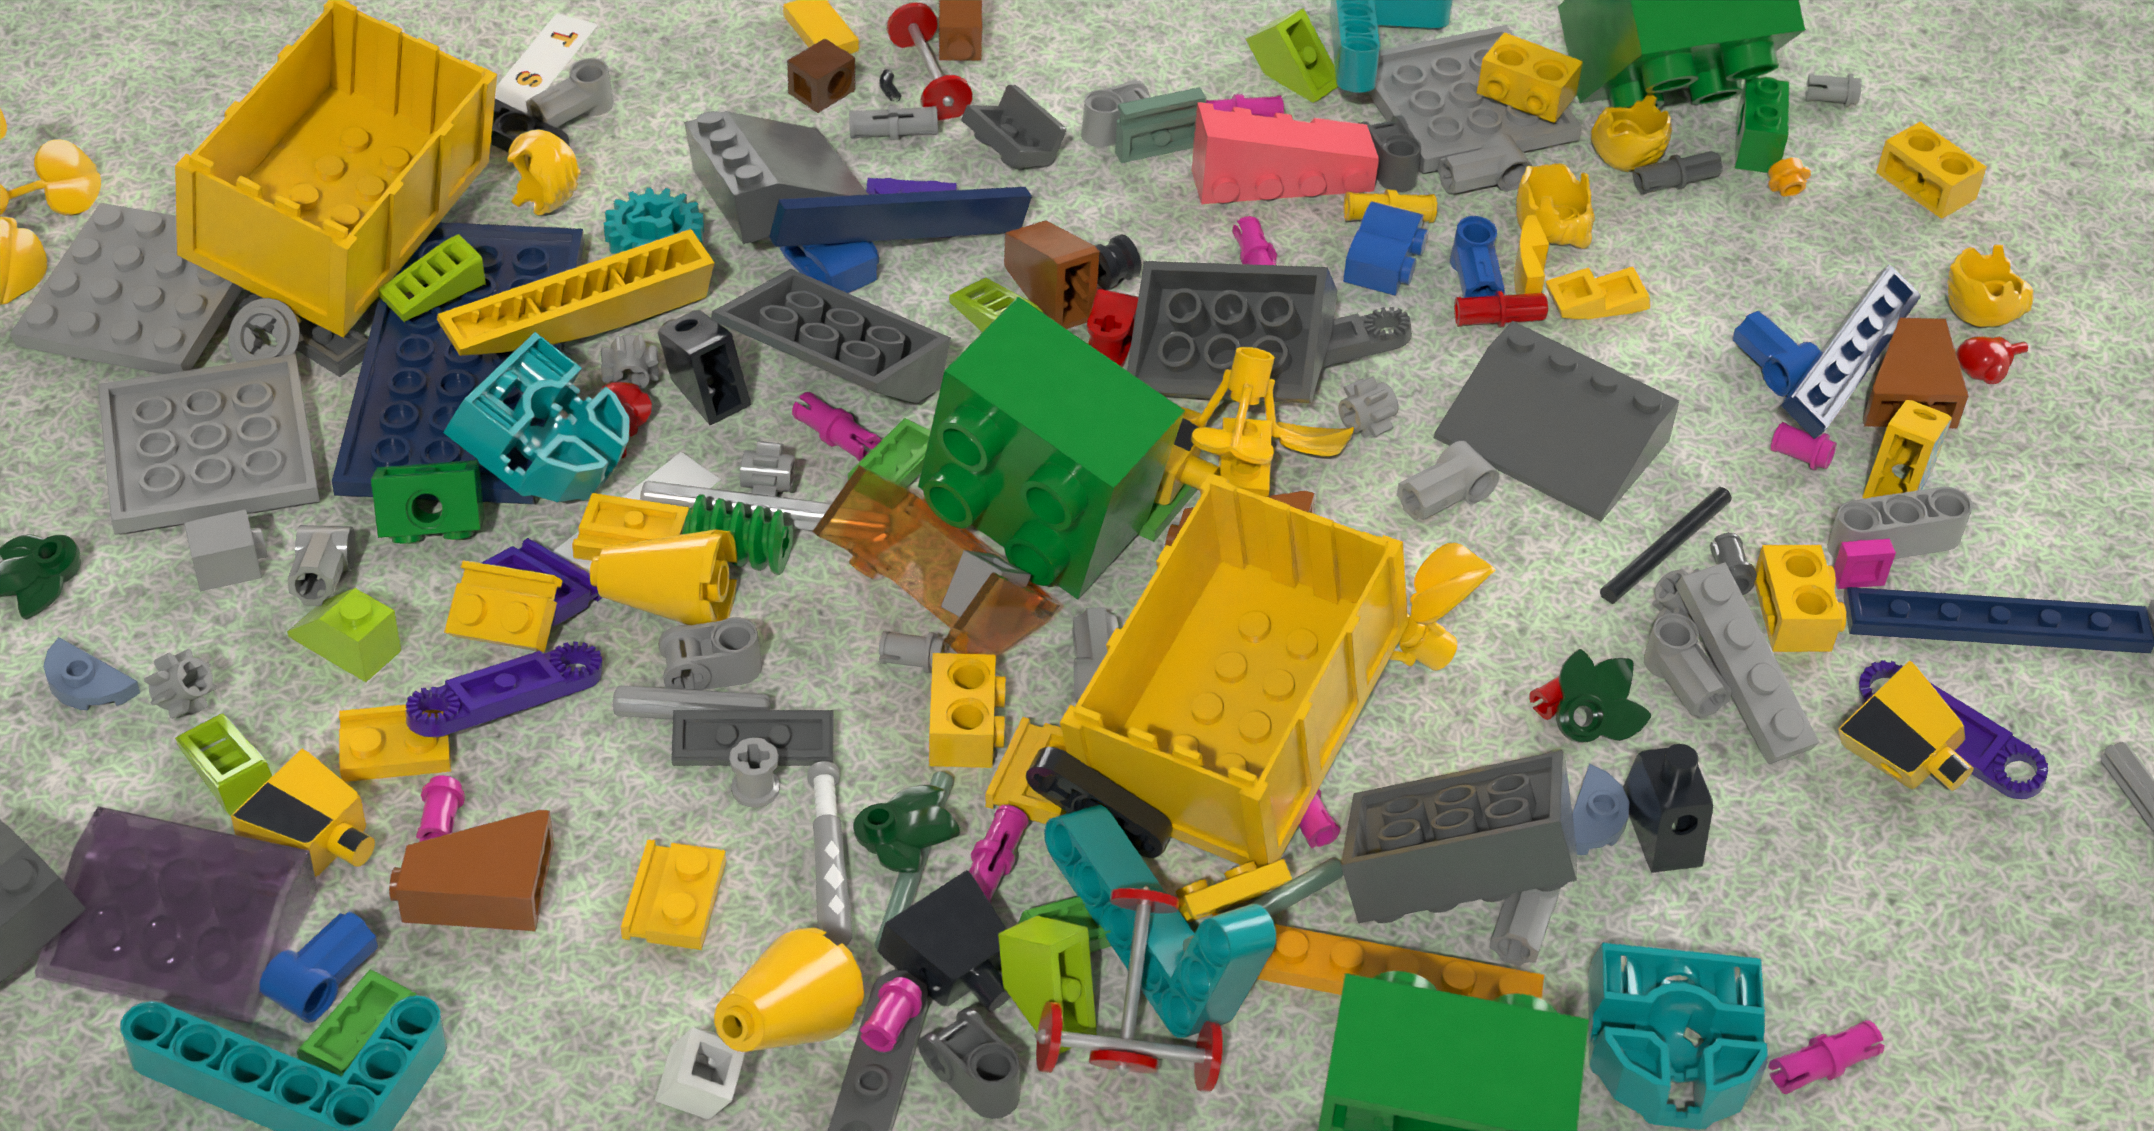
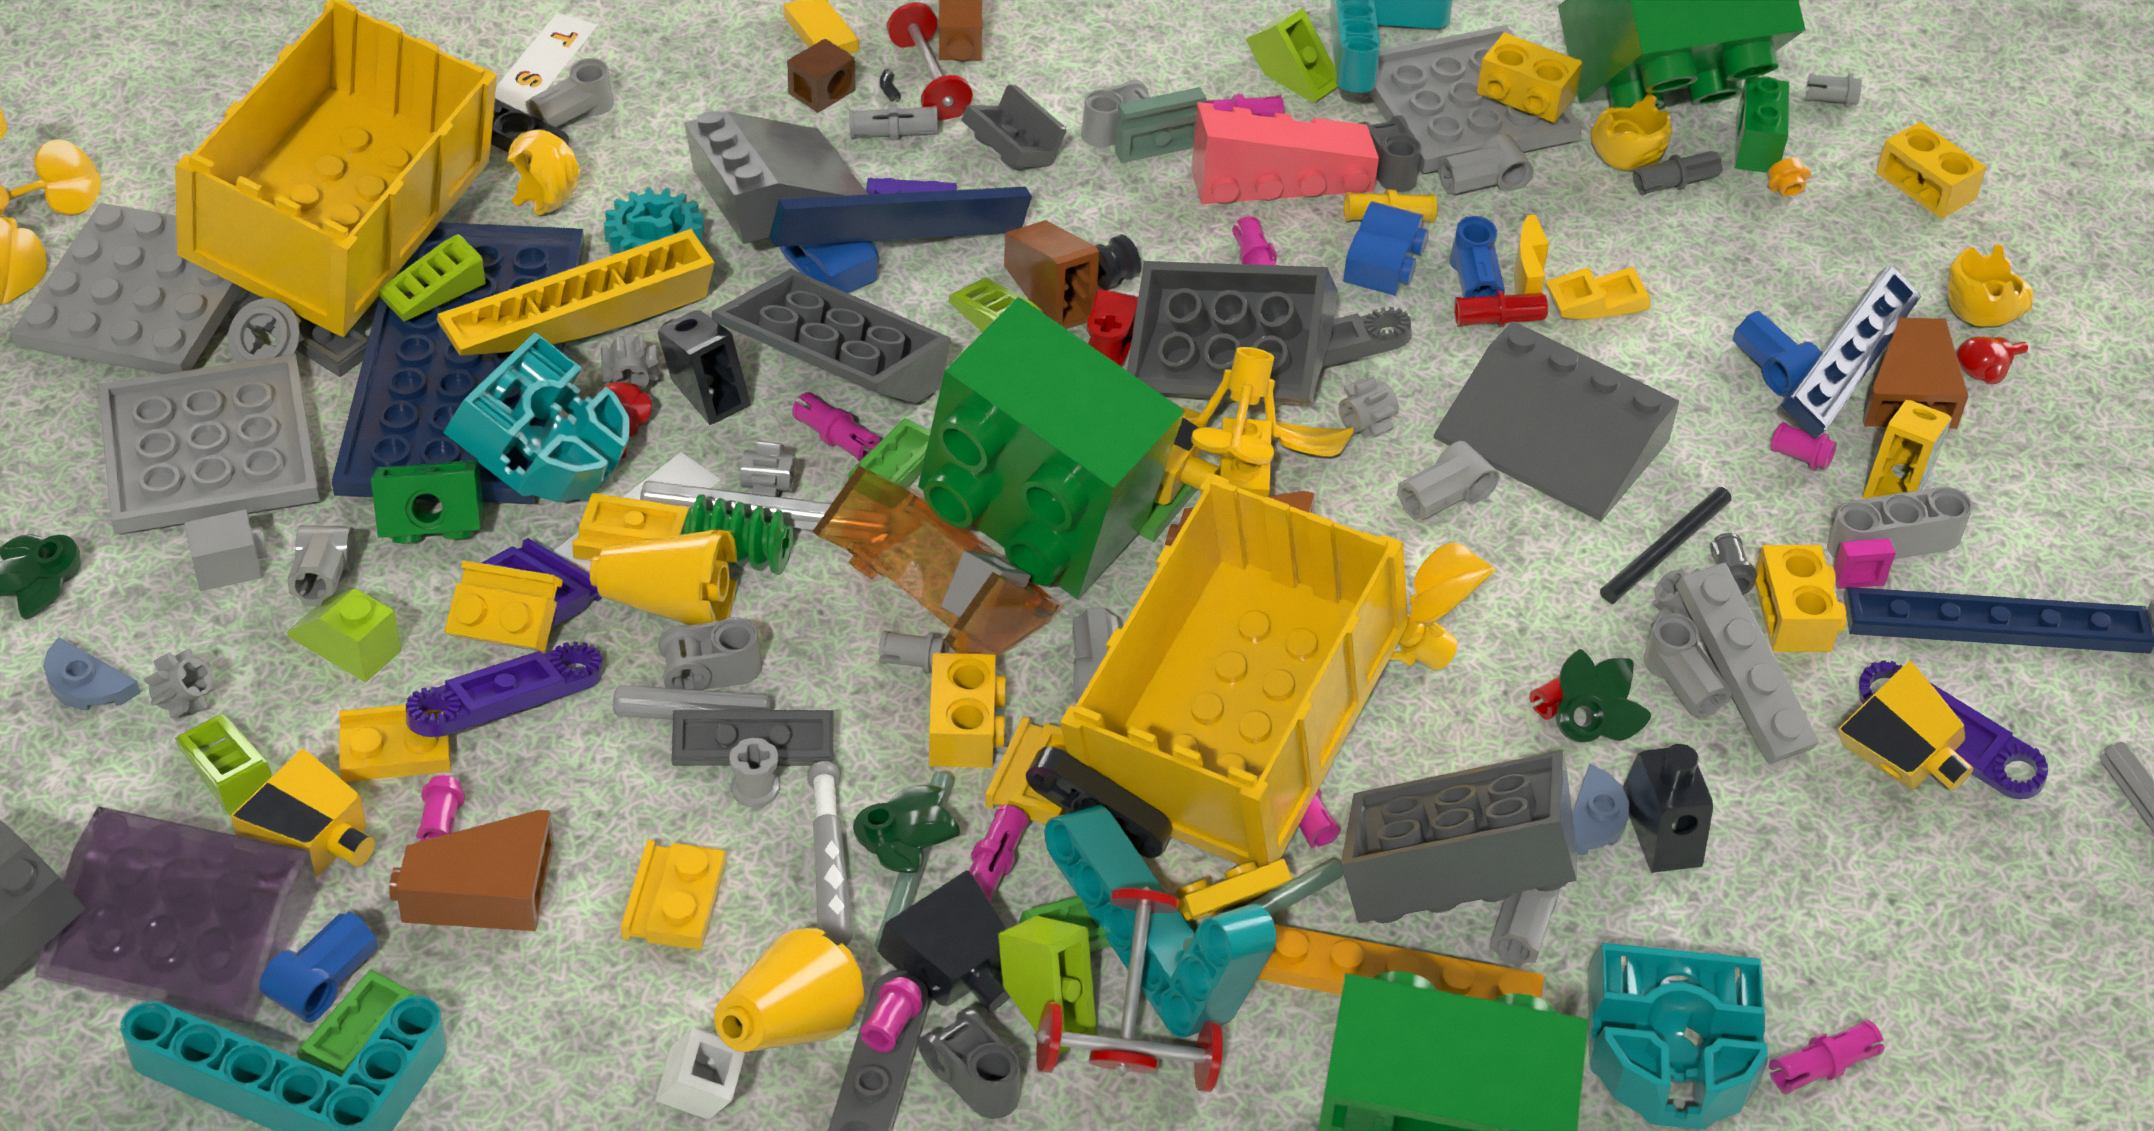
yellow hair [1516,163,1595,249] -> none

